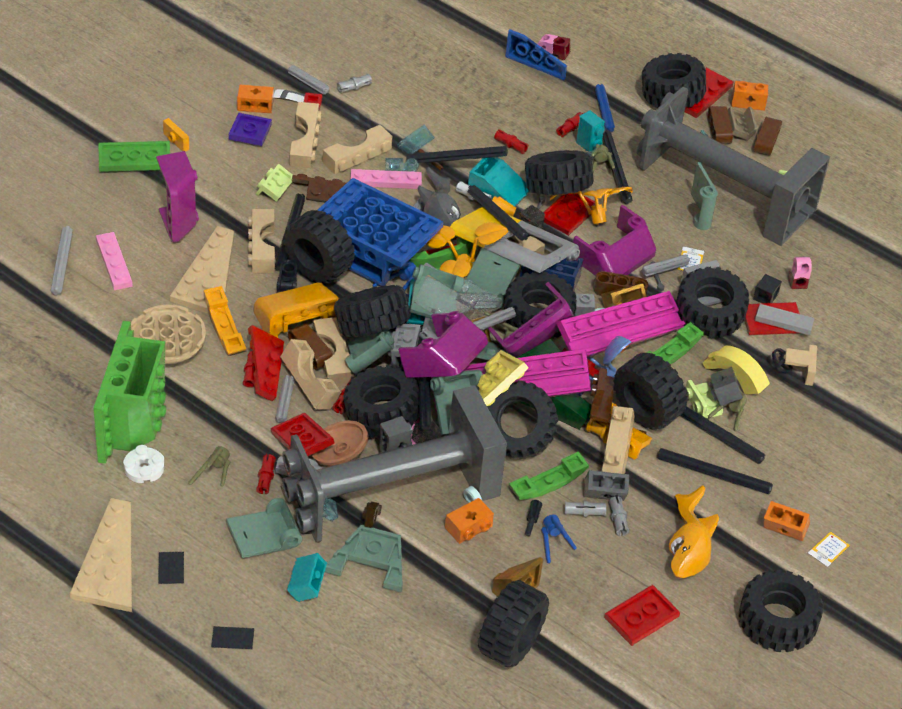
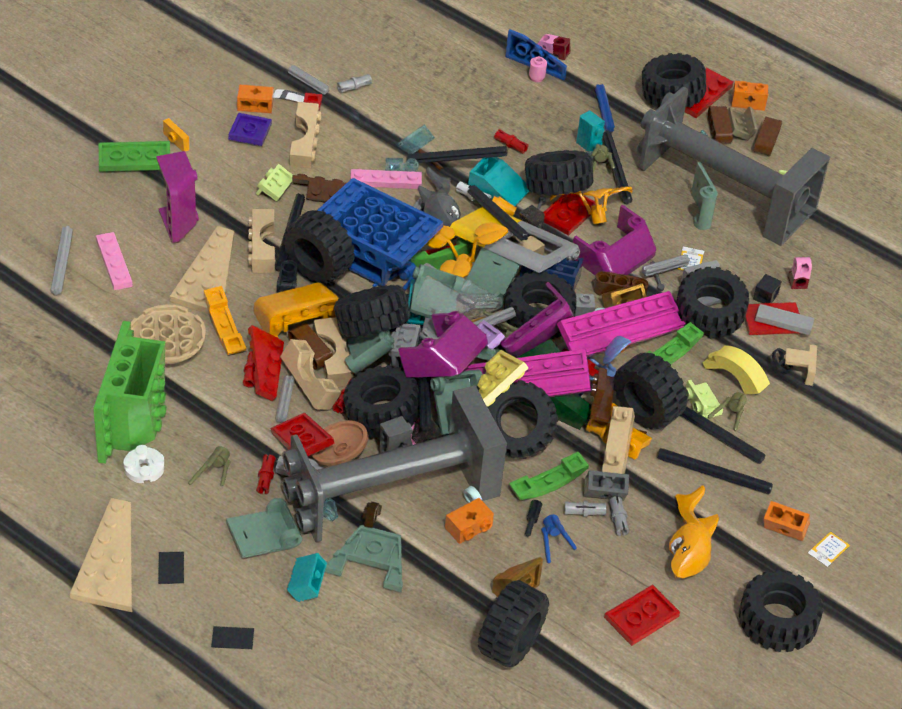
tan arch [323,125,392,174] -> none
red pin [556,112,584,137] -> none
dark grey brick [709,367,743,406] -> none
none -> lavender plate [477,320,505,349]
none -> bright pink brick [529,57,547,82]

